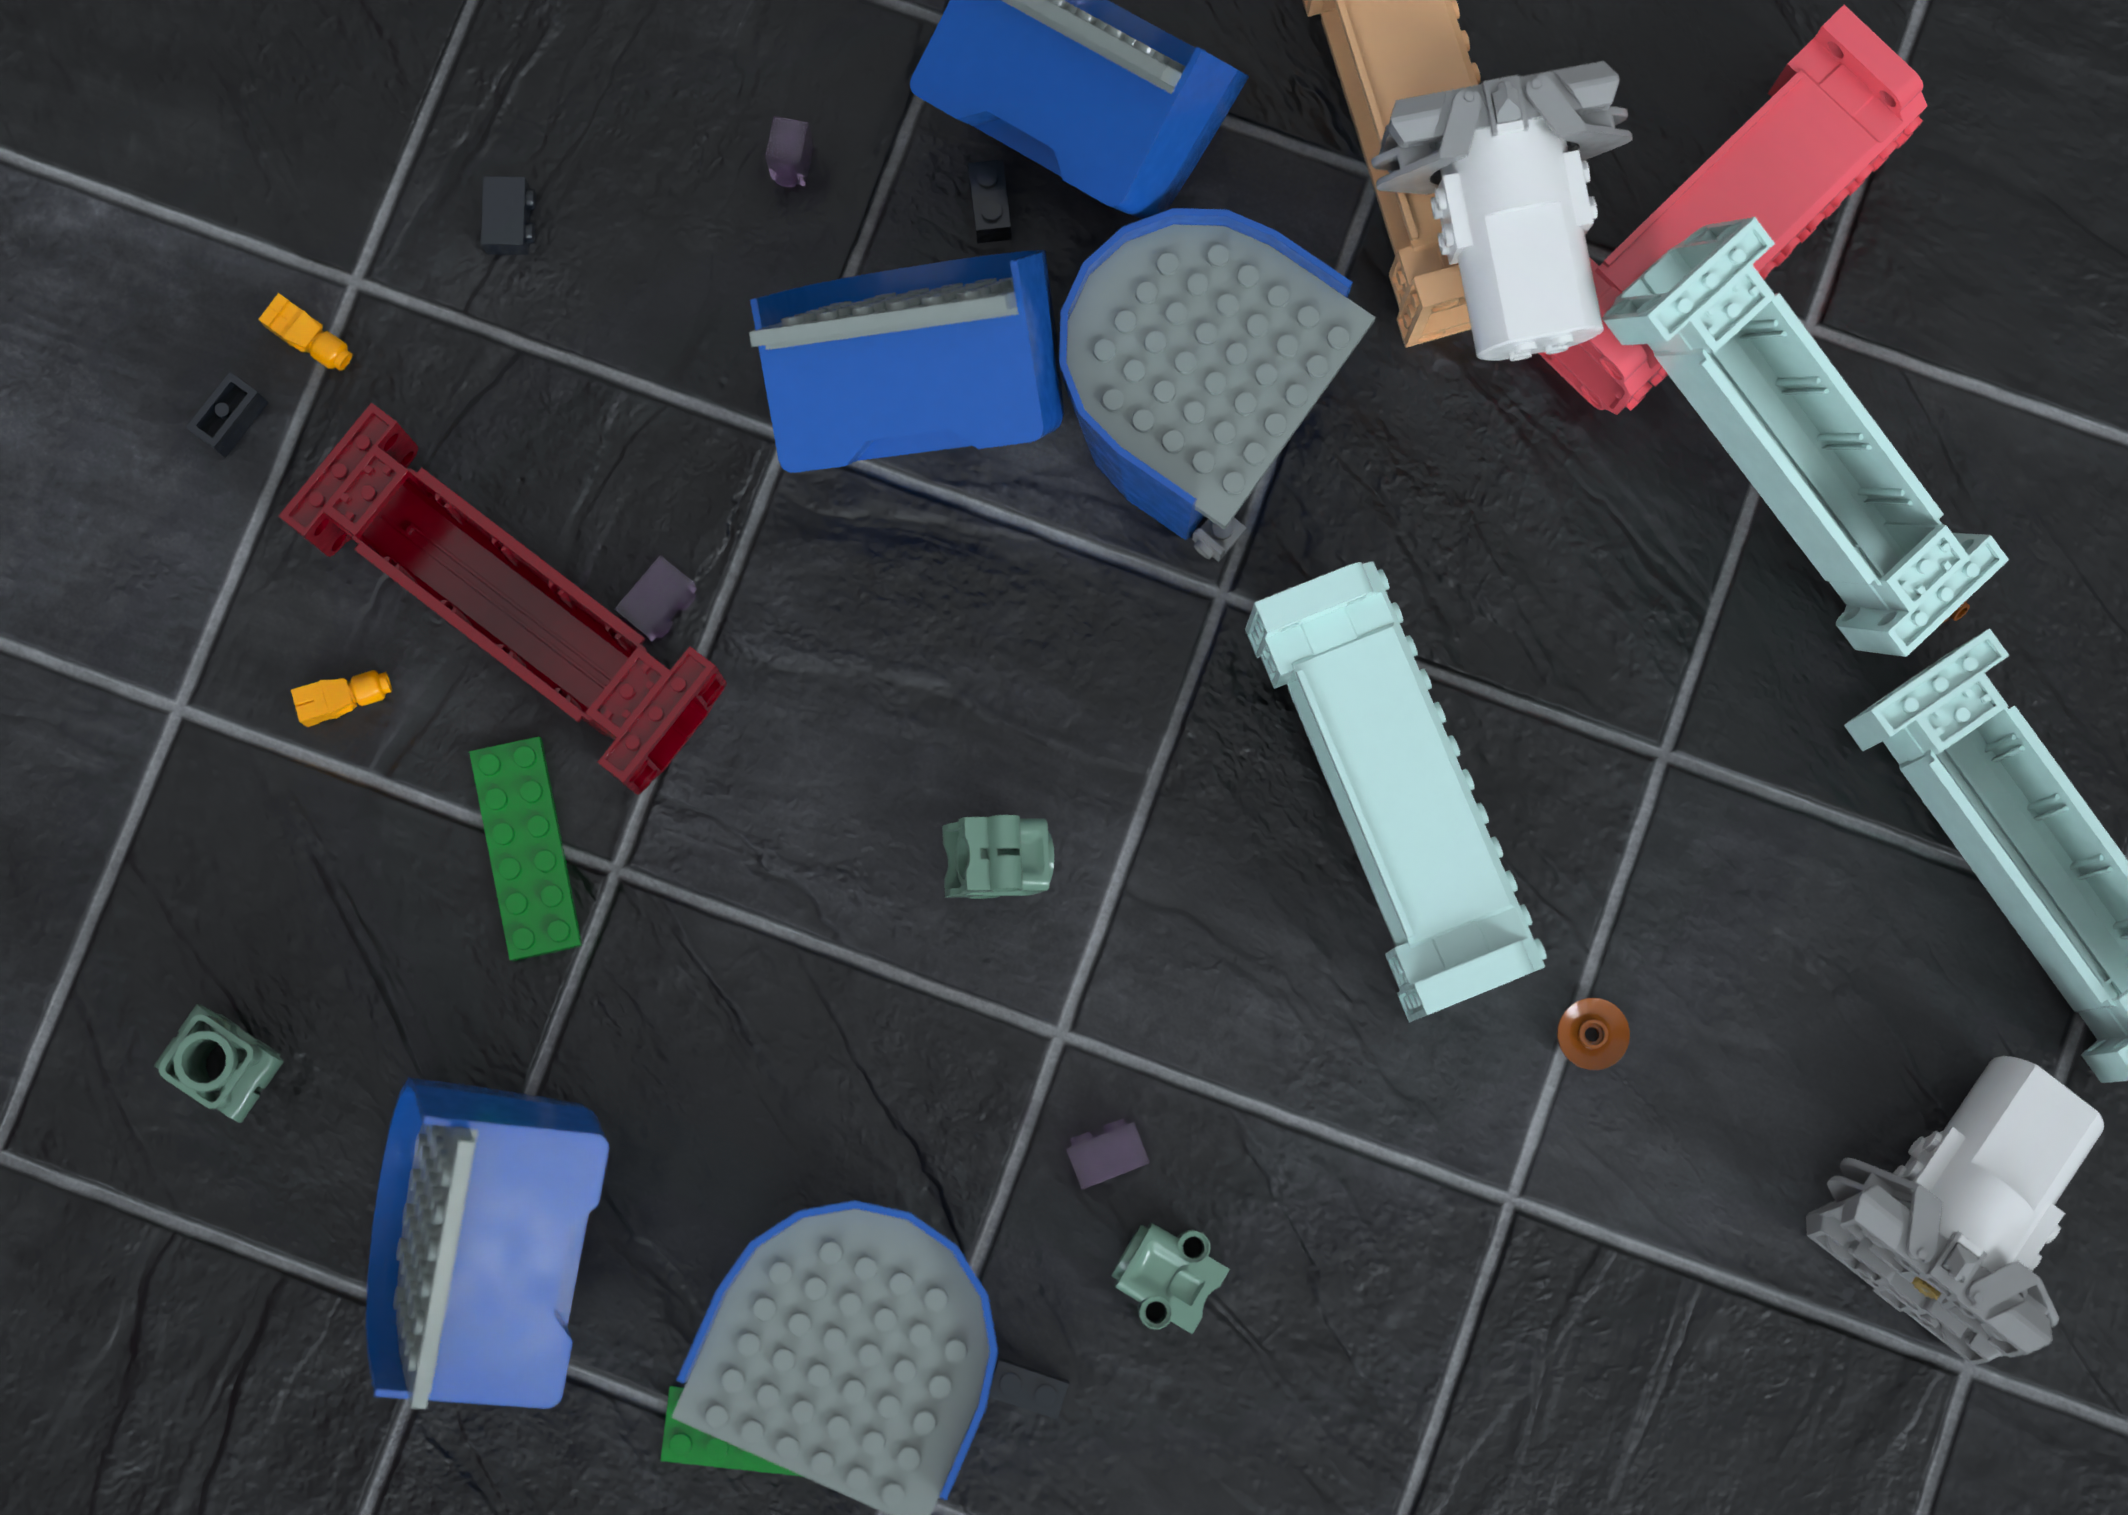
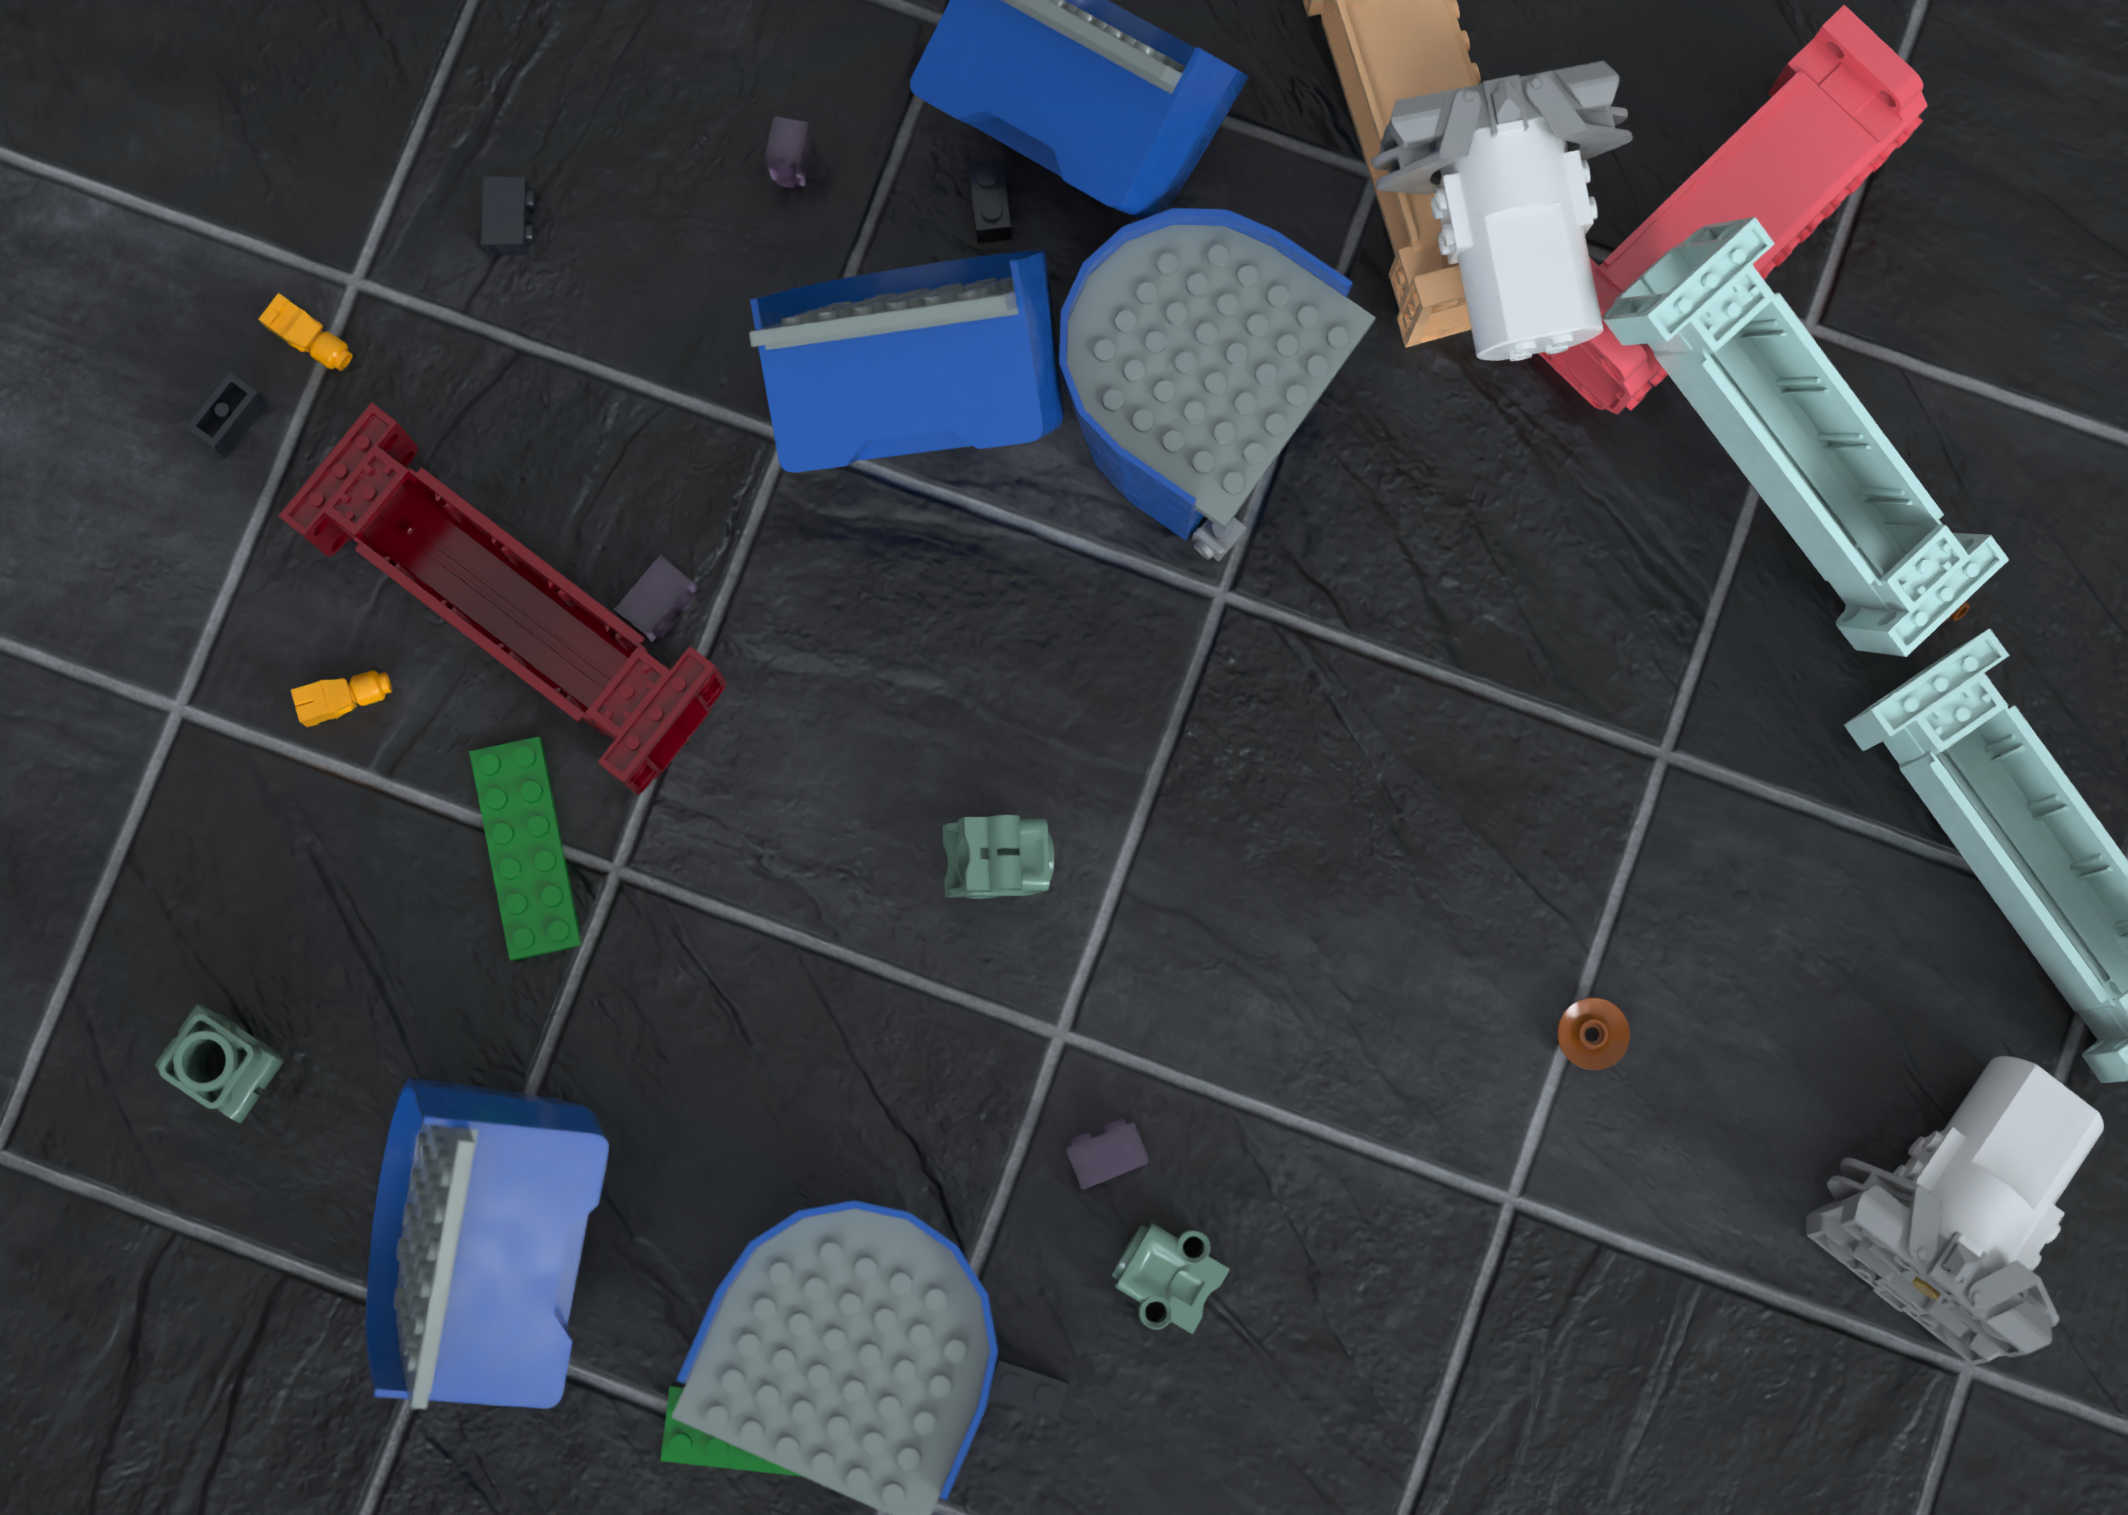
light aqua brick [1245,562,1547,1022] -> none

